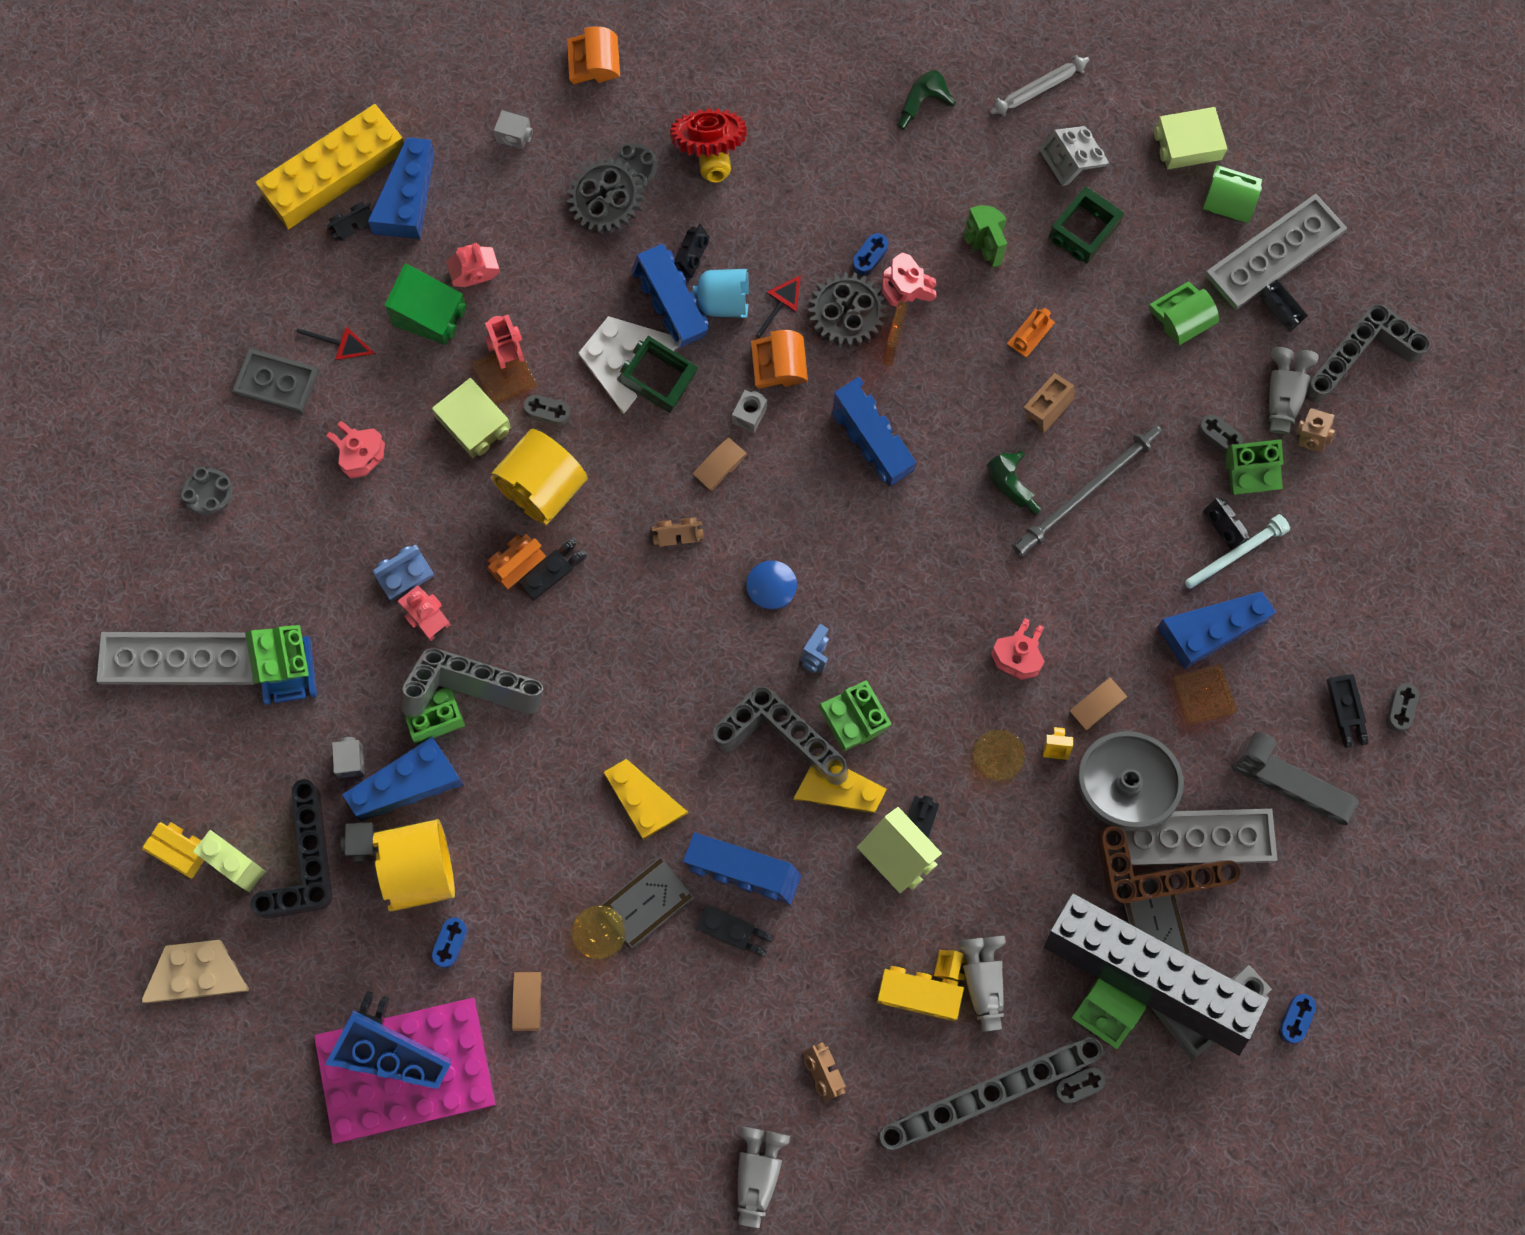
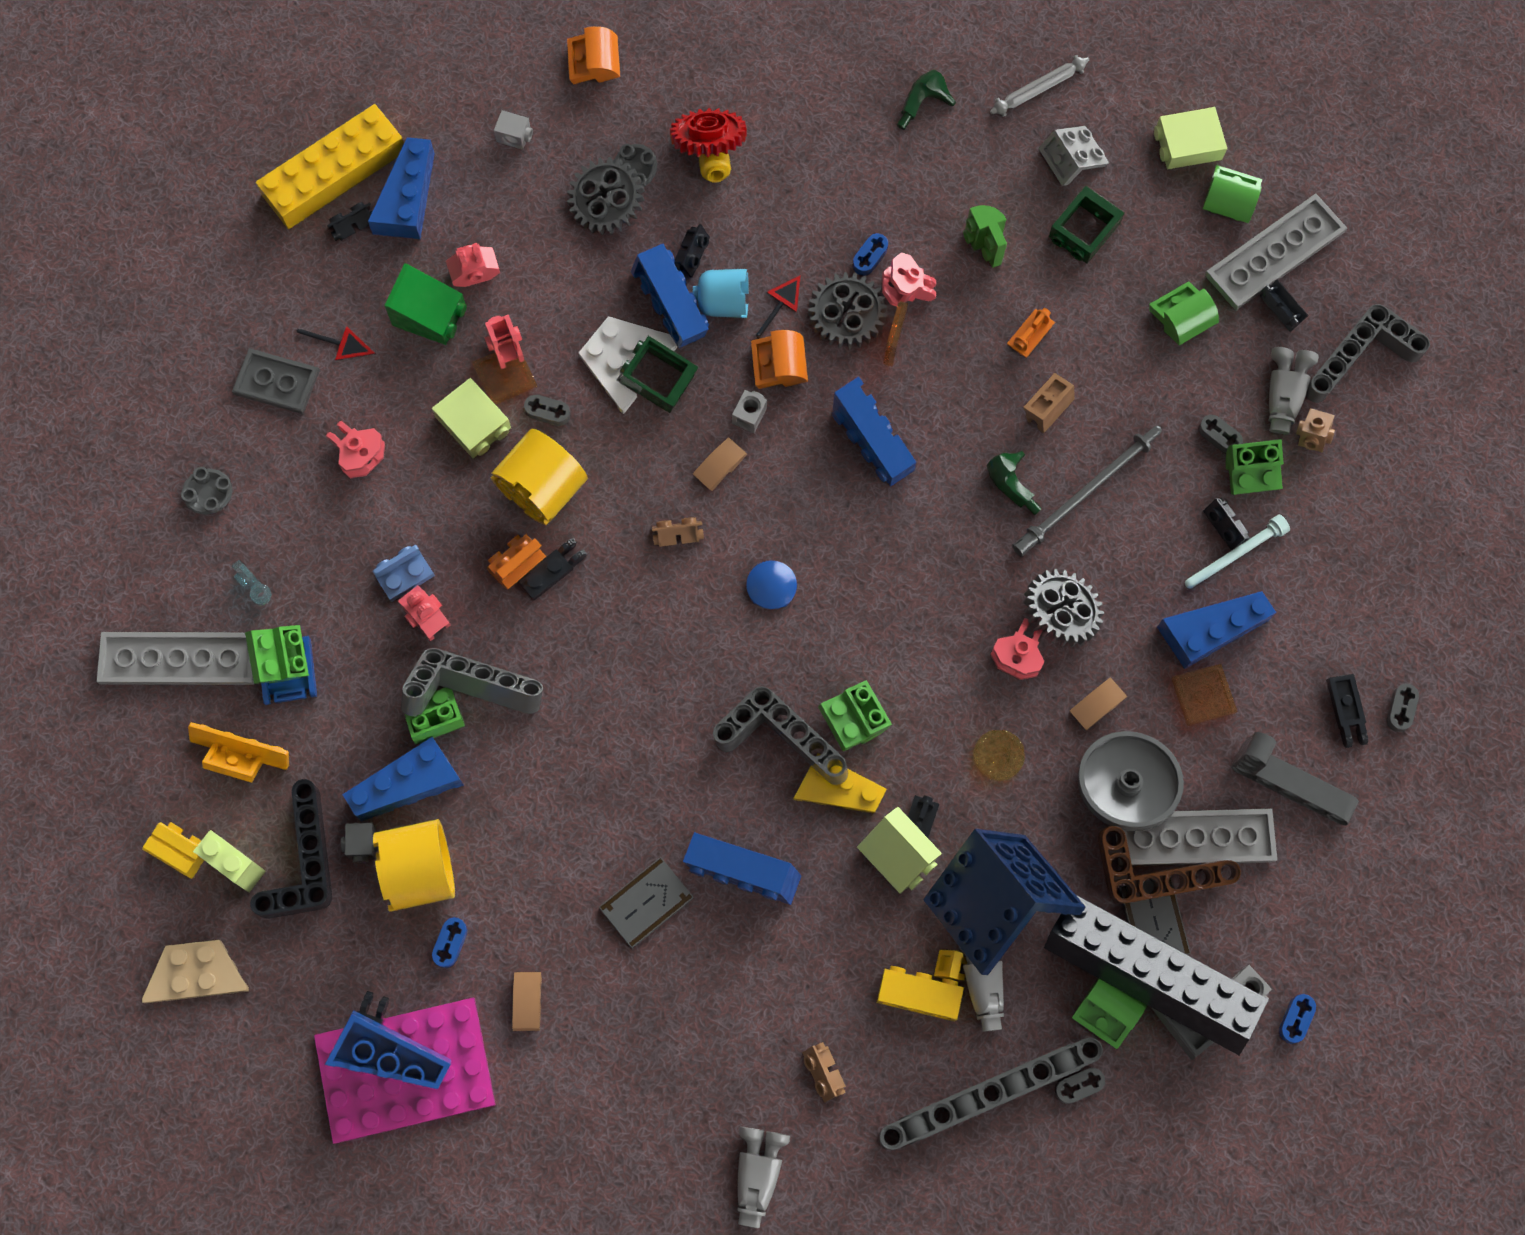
light grey brick [332,737,365,778] -> none
clear yellow tile [572,906,626,959] -> none
yellow wing [604,759,688,840] -> none
black hinge [696,904,774,957] -> none
medium blue bracket [800,624,829,674] -> none
yellow tile [1043,727,1073,760] -> none
none -> light orange bracket [188,722,289,783]
none -> clear light blue plate [231,560,272,605]
none -> dark blue bracket [923,829,1086,975]
none -> dark grey gear [1023,569,1104,647]

